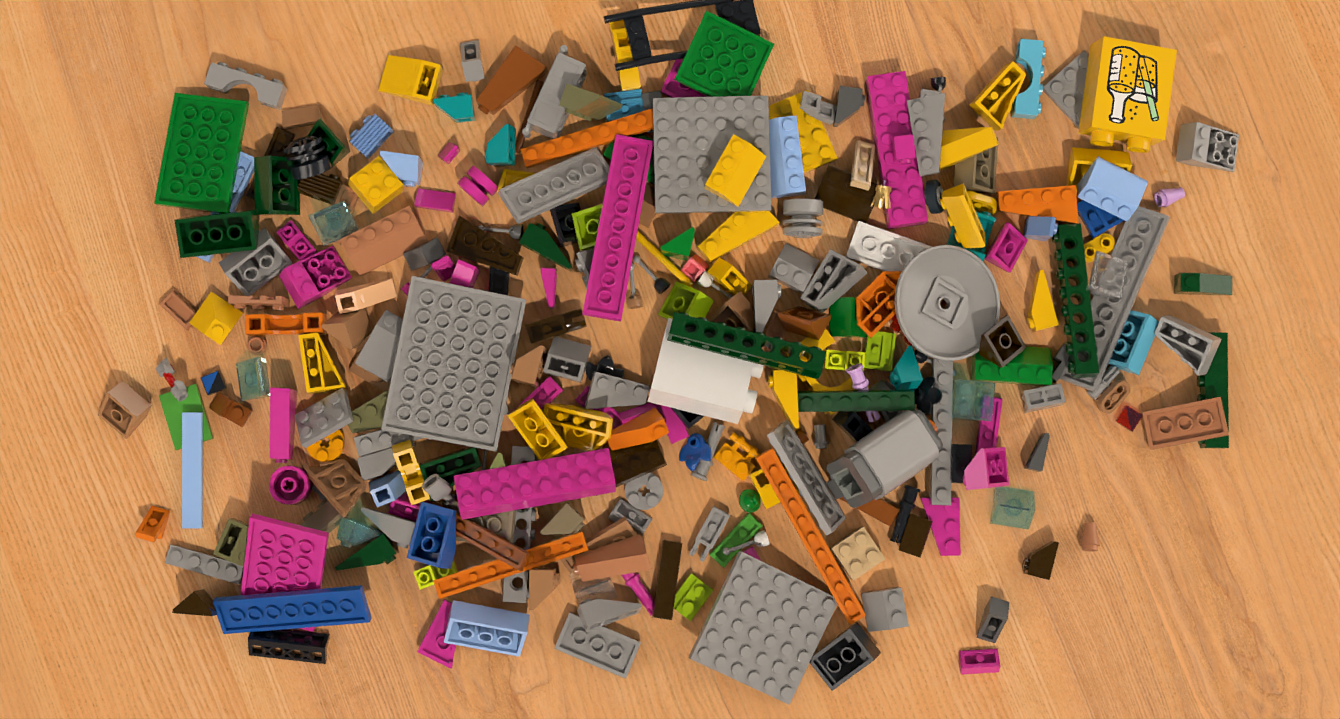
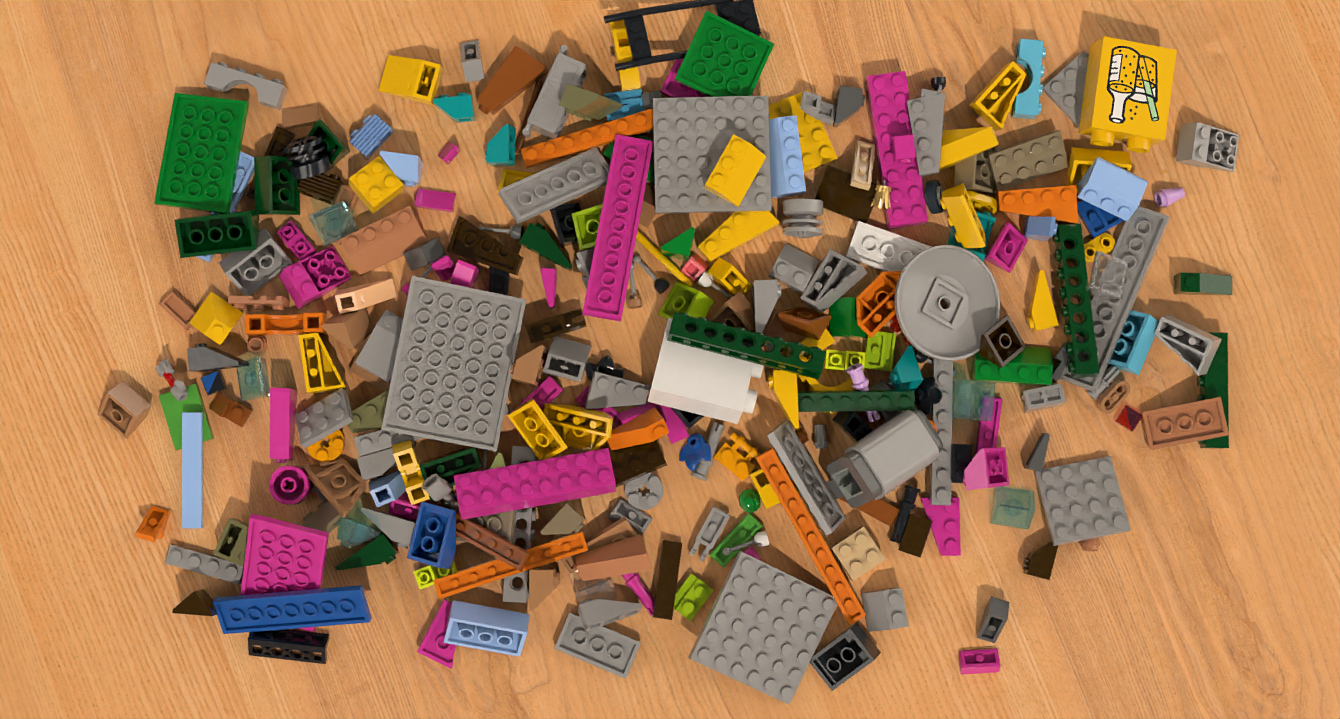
dark pink wheel [457,165,498,207] -> none
none -> slope [187,343,249,372]
none -> dark tan plate [987,130,1069,191]
none -> light grey plate [1034,456,1131,546]

